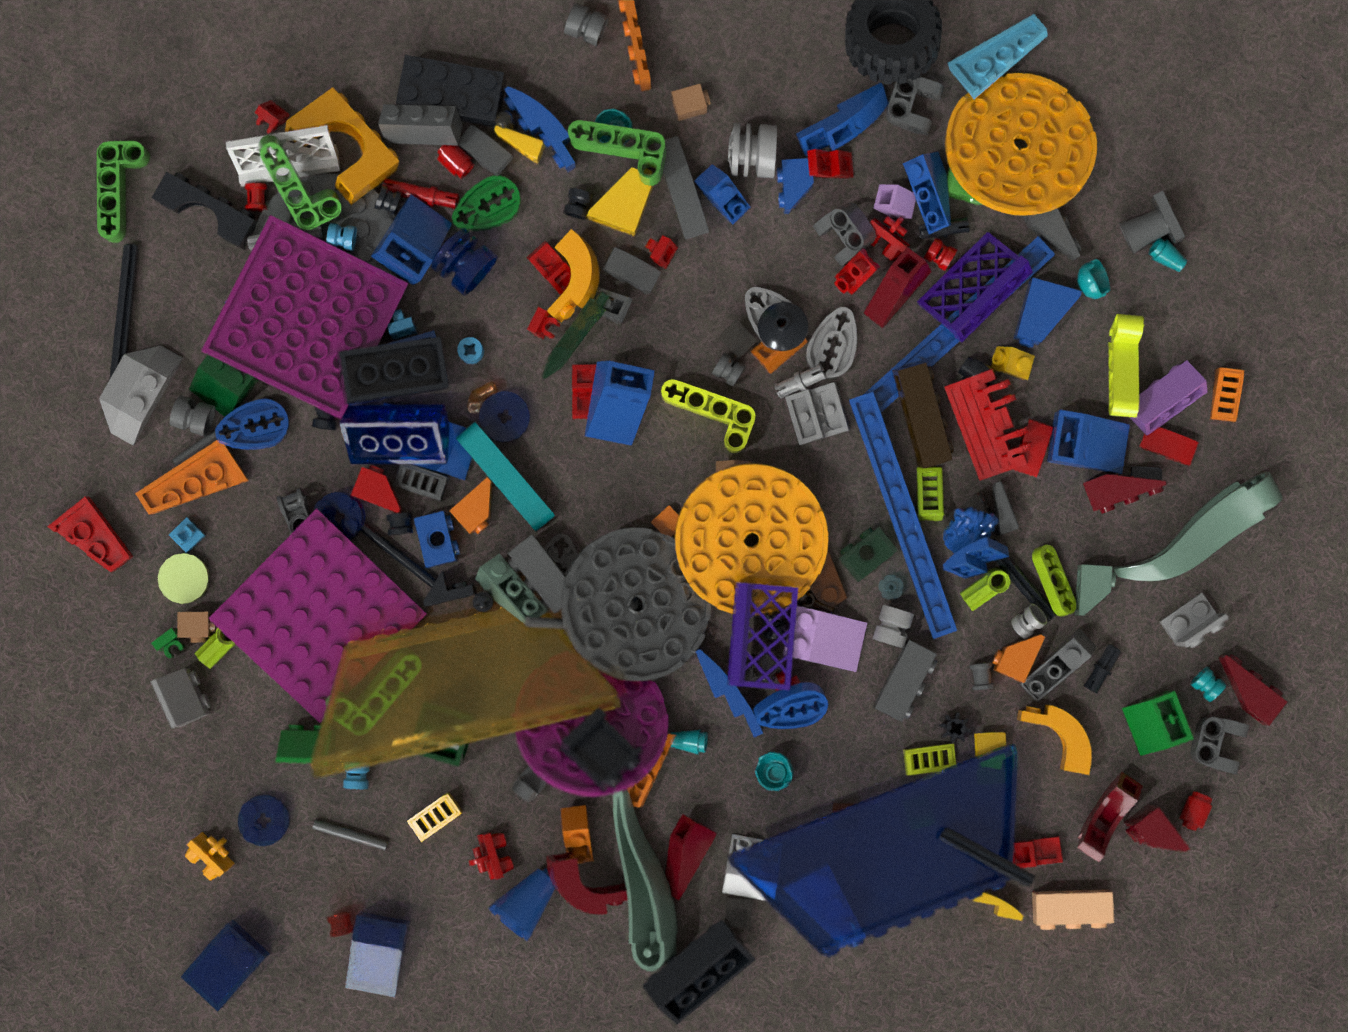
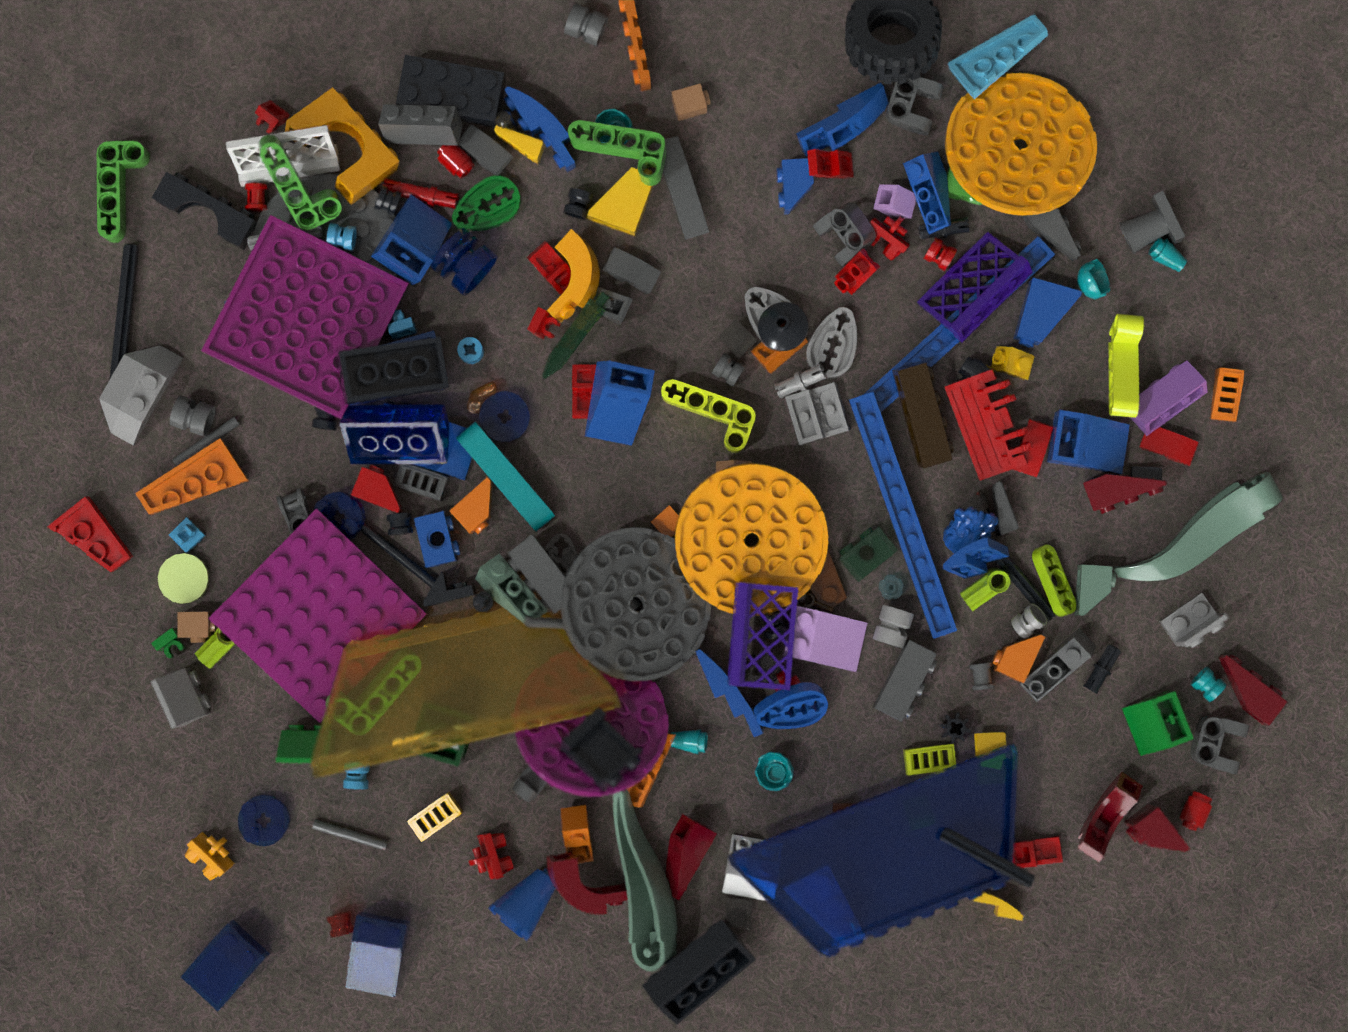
dark green slope [189,355,259,417] -> none
blue piece [215,399,289,450] -> none
red tile [645,235,678,269] -> none
blue slope [694,164,751,224] -> none
light grey wheel [728,123,777,178] -> none
dark red slope [864,247,932,329] -> none
lime slope [917,467,944,521] -> none
light orange arch [1017,705,1092,775] -> none
light nougat brick [1032,889,1114,930] -> none

